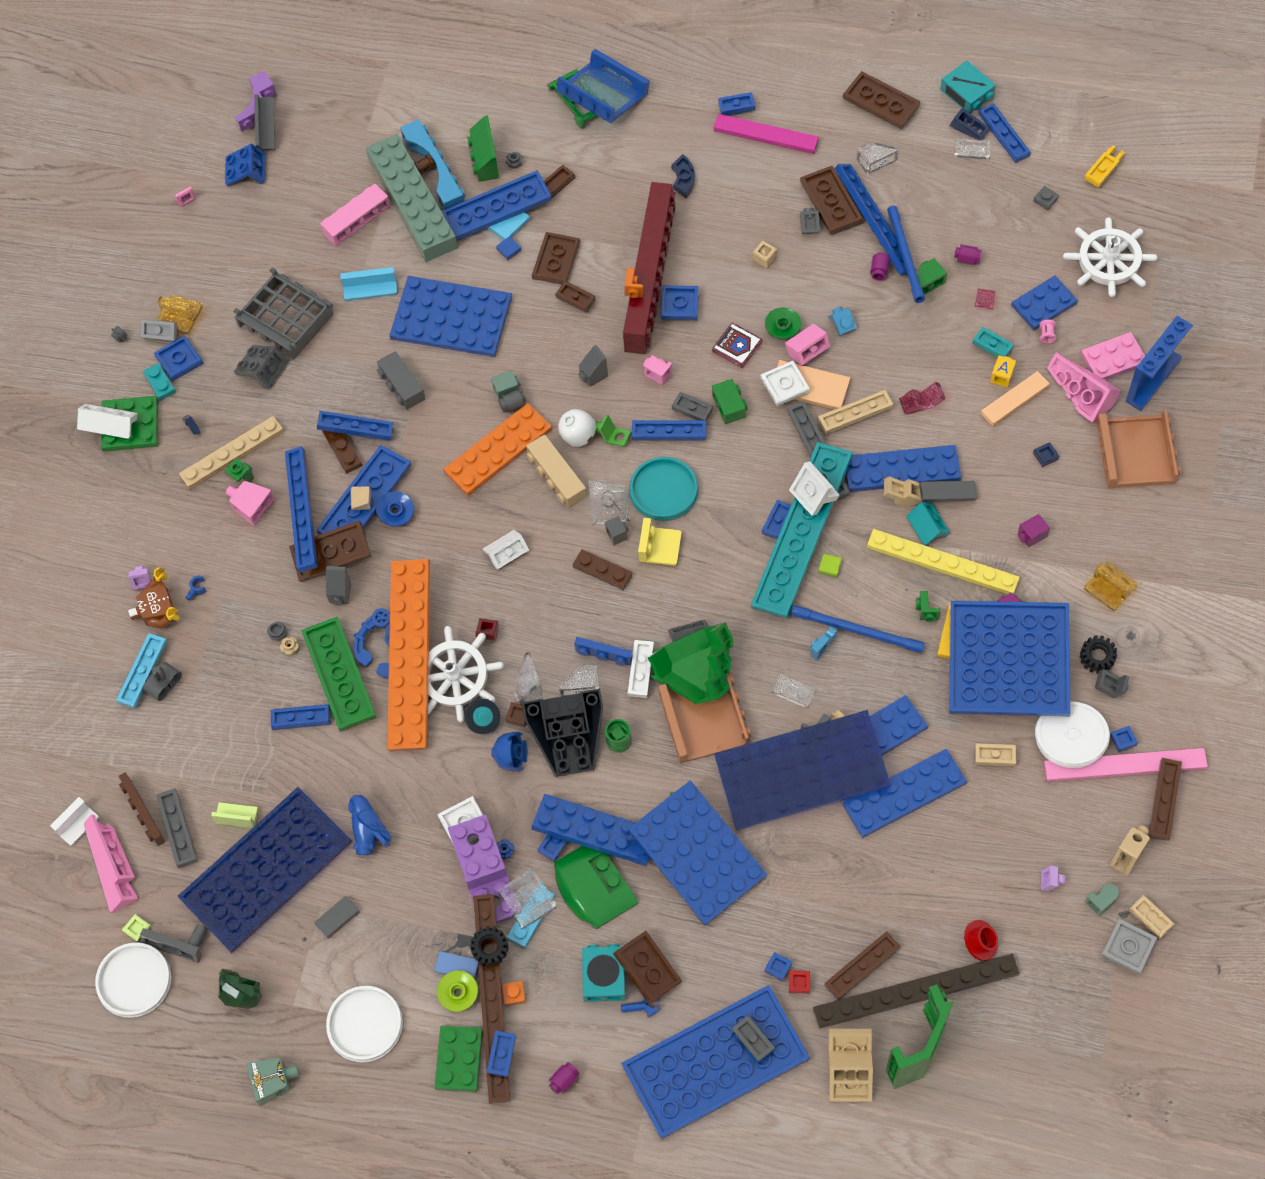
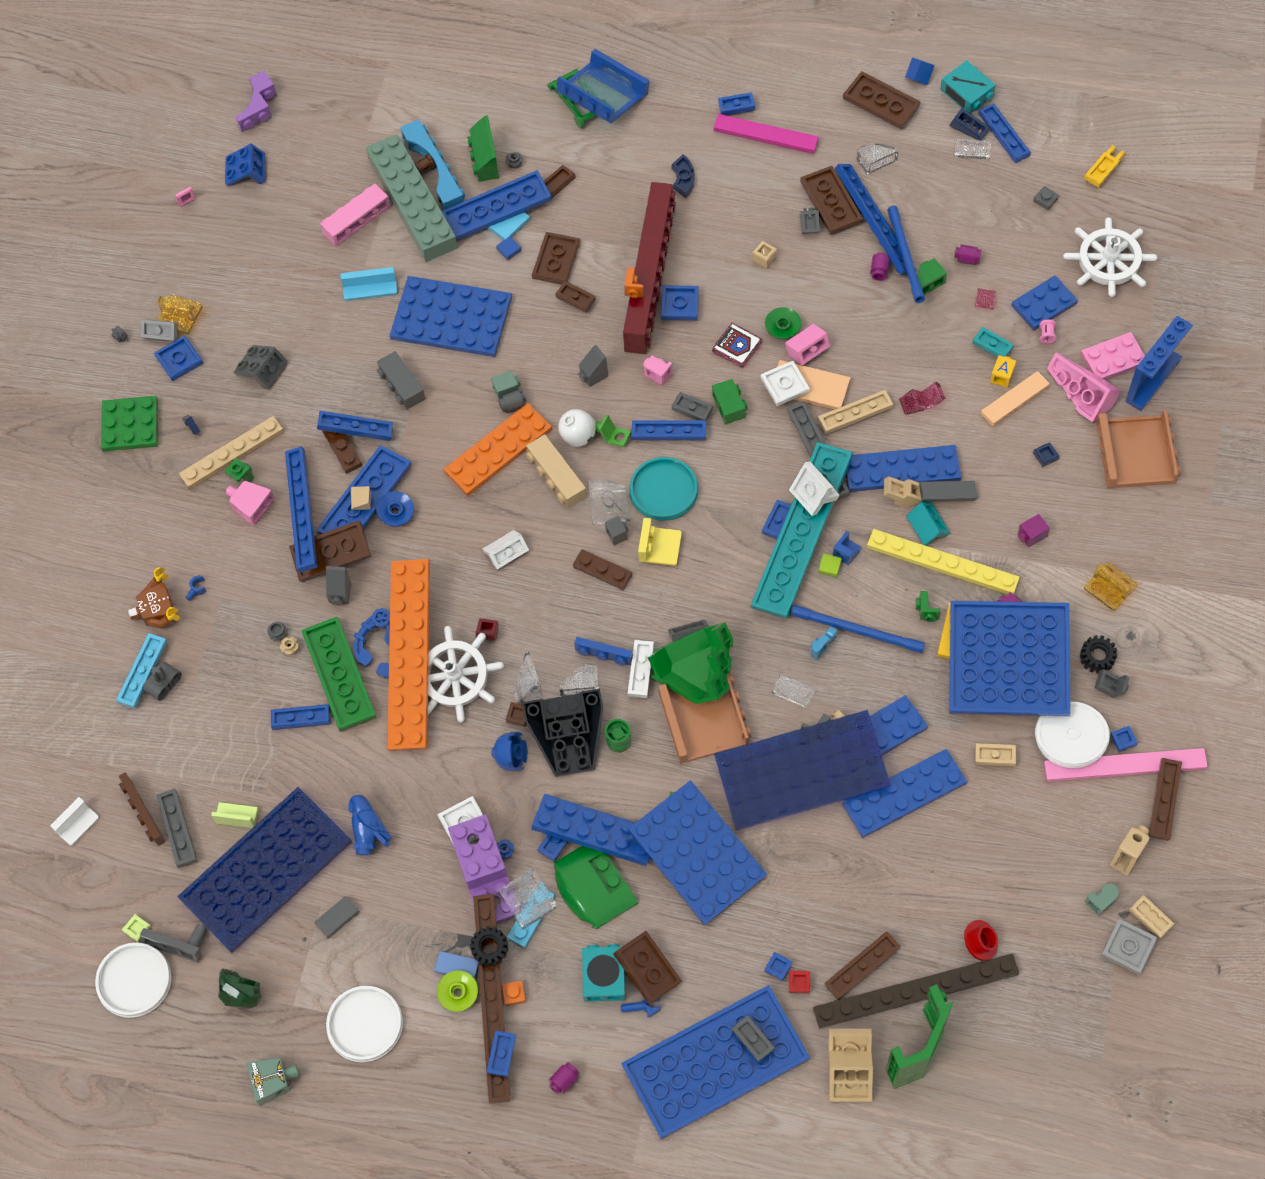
white panel [77,404,137,438] -> none
bright pink wedge [84,814,138,912] -> none
lavender tile [128,565,151,590] -> none
teal plate [143,363,176,401] -> none
dark grey window [233,267,333,360] -> none
dark grey panel [254,94,275,150] -> none
green plate [435,1026,483,1092] -> none
black wheel [465,699,500,734] -> none
dark azure bracket [828,306,857,335] -> none
lavender tile [1041,866,1066,892] -> none
none -> blue panel [833,531,861,566]
none -> blue panel [905,57,935,85]

